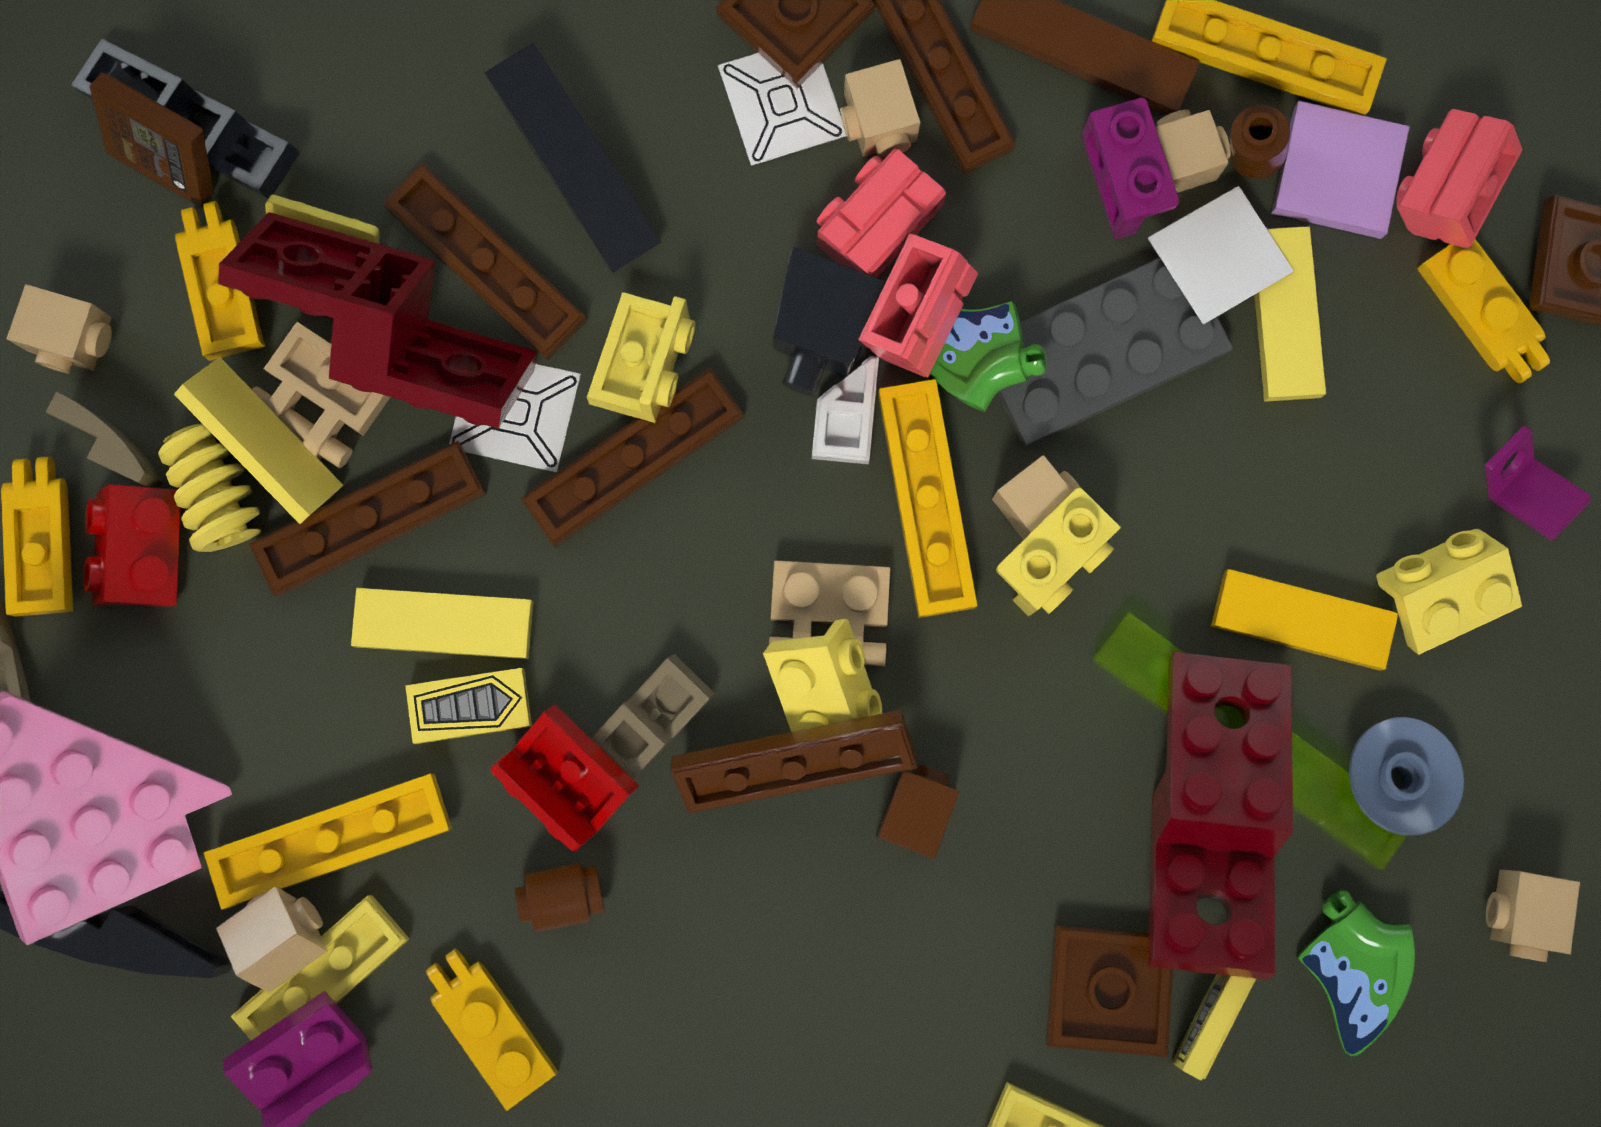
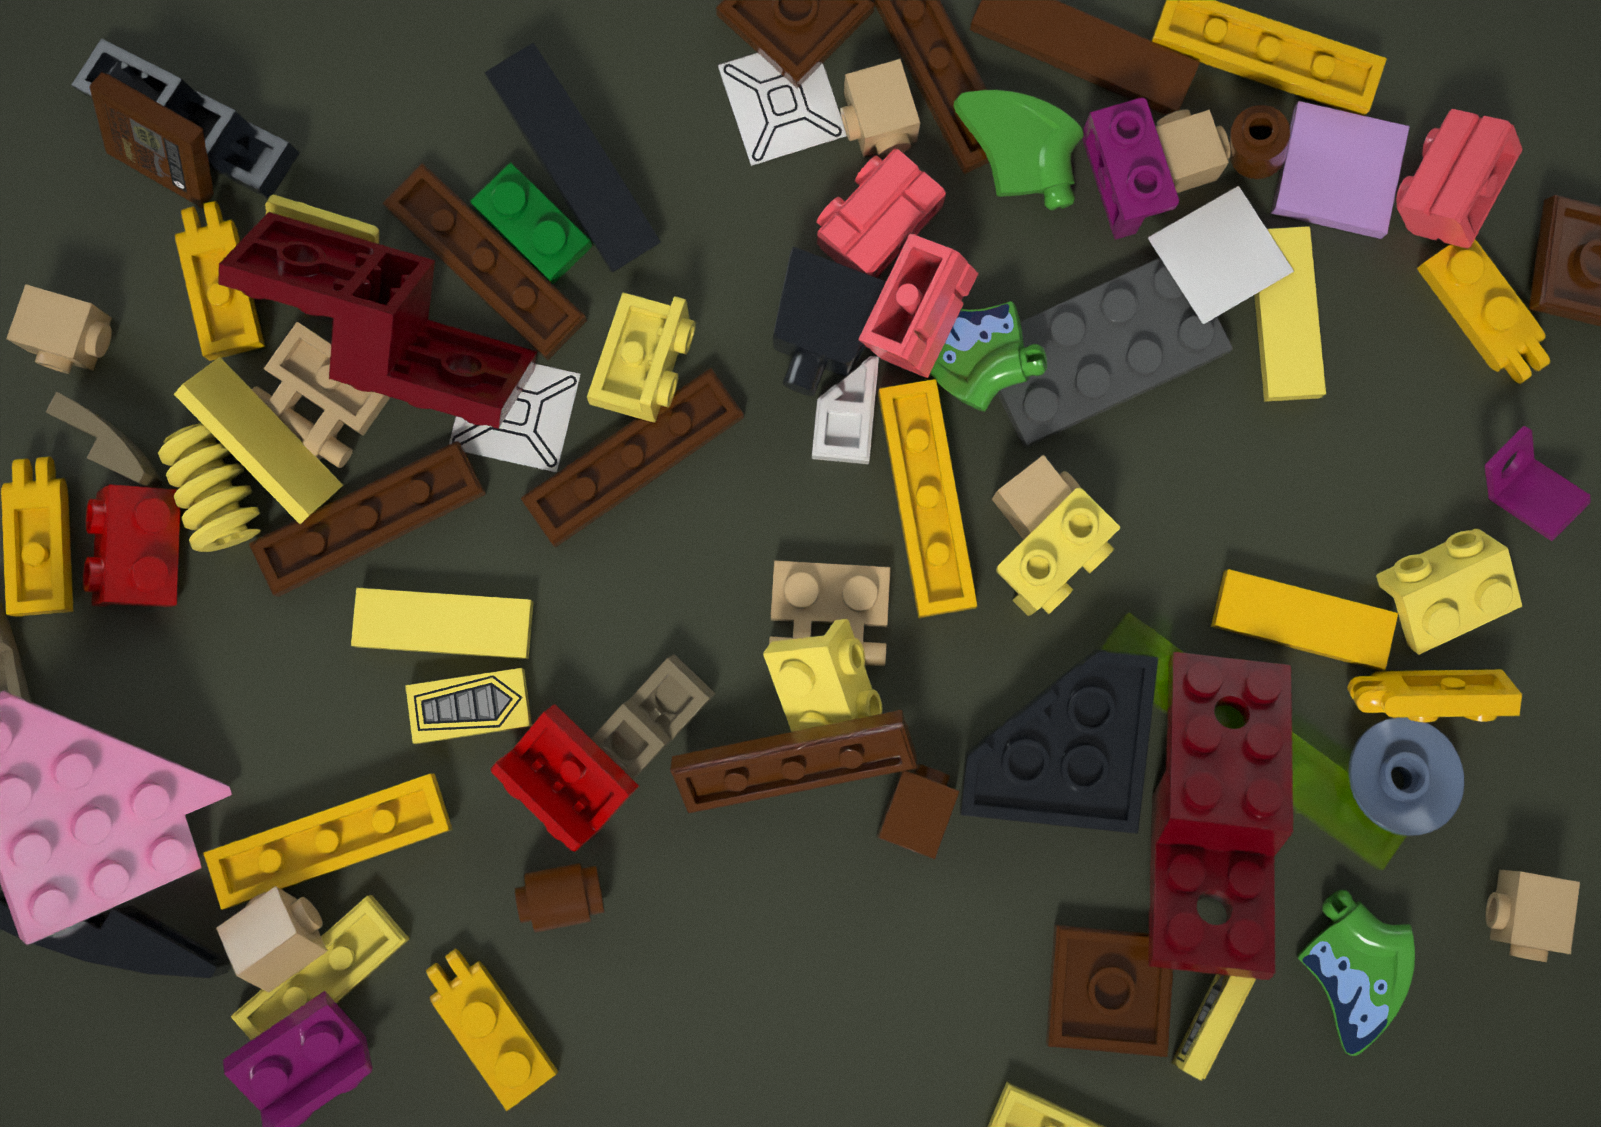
none -> green plate [470,162,593,285]
none -> bright green arm [954,90,1084,211]
none -> black plate [959,649,1158,834]
none -> yellow hinge [1347,669,1522,723]

